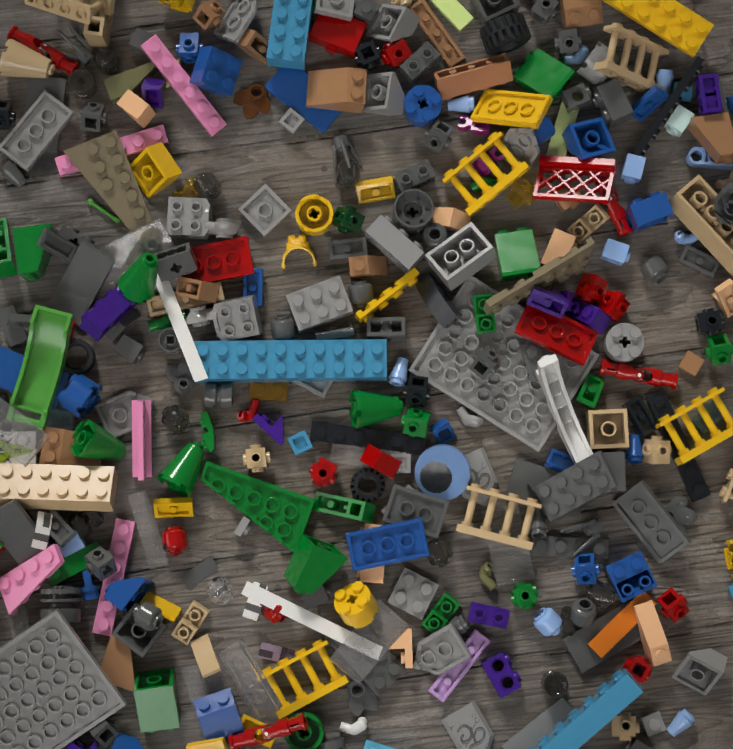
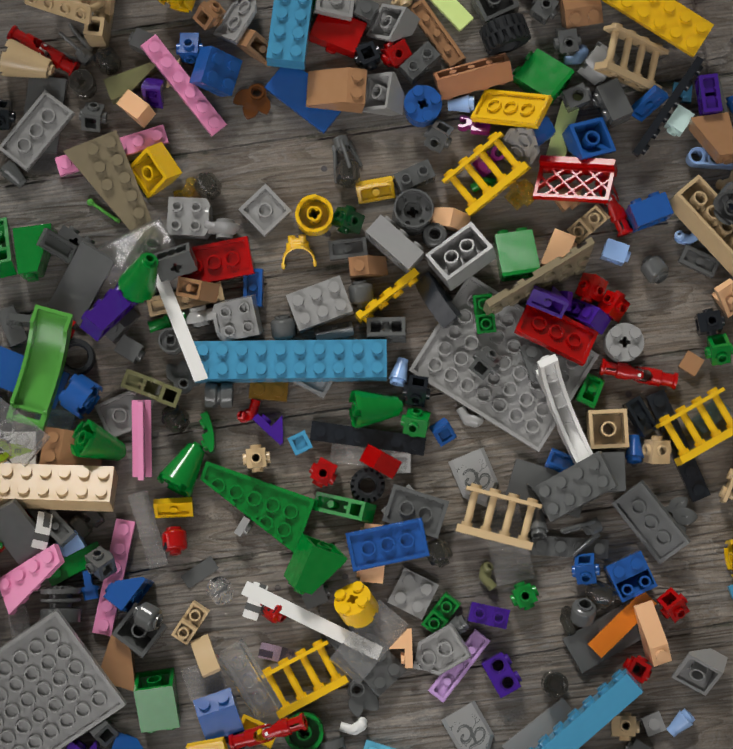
yellow slope [139,592,182,622] -> none
light grey plate [278,108,305,135] -> none
medium blue piece [415,444,471,500] -> none
light blue head [533,607,562,637] -> none
light blue brick [620,153,646,184] -> none
light blue cone [656,69,674,95] -> none
none -> olive arch [120,368,182,408]

